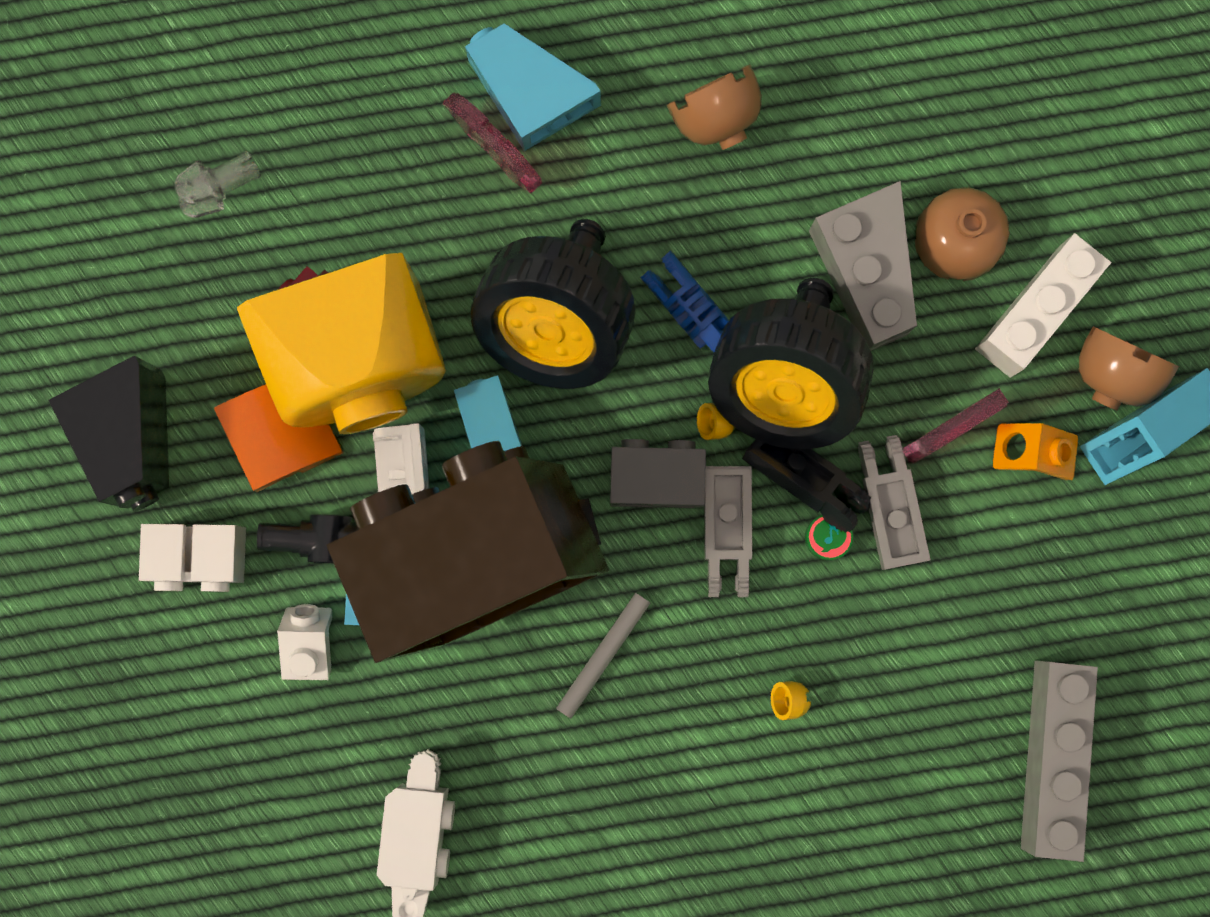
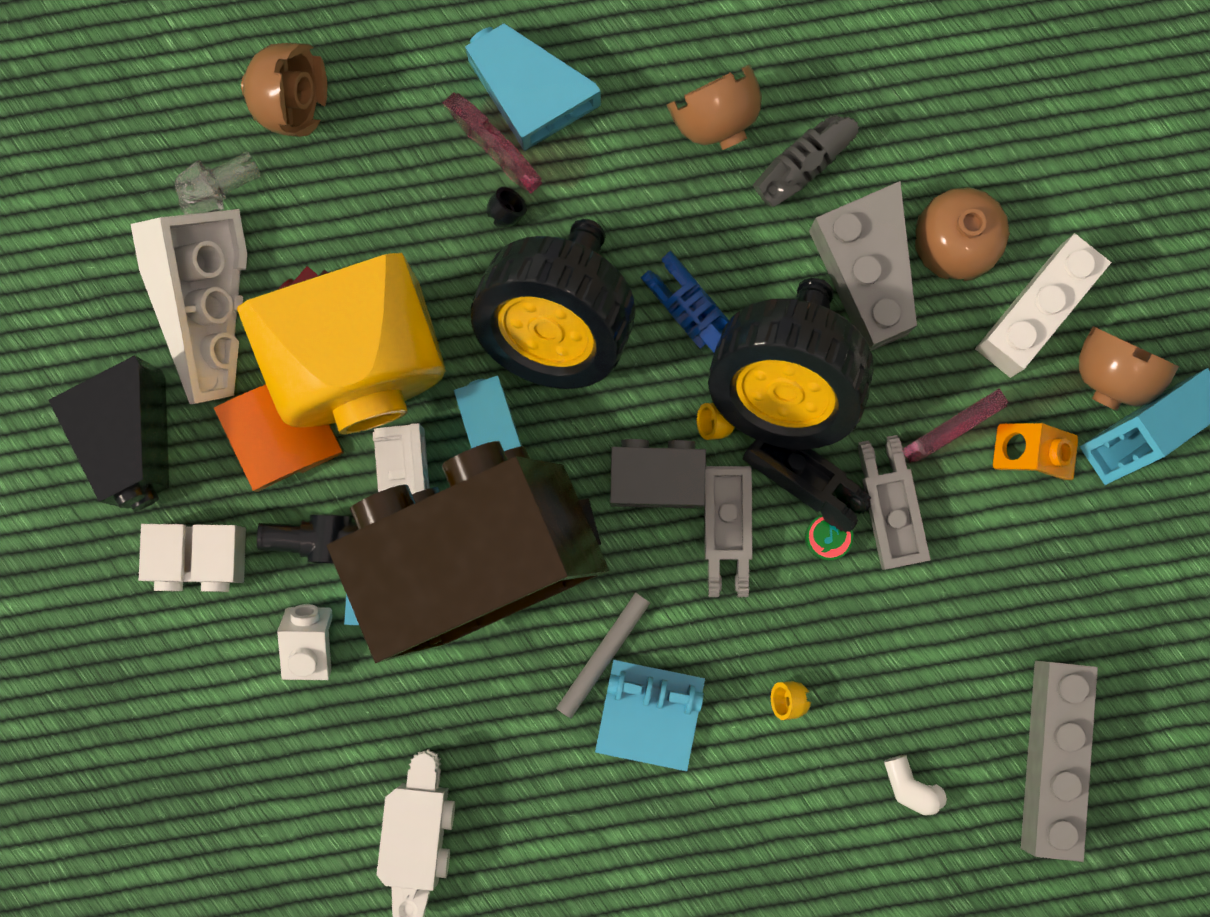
none -> white wedge [131,209,247,404]
none -> medium nougat cylinder [241,43,327,137]
none -> black hinge [487,187,527,228]
none -> medium azure hinge [595,660,705,771]
none -> dark grey hinge [753,115,859,207]
none -> white arm [884,755,947,815]

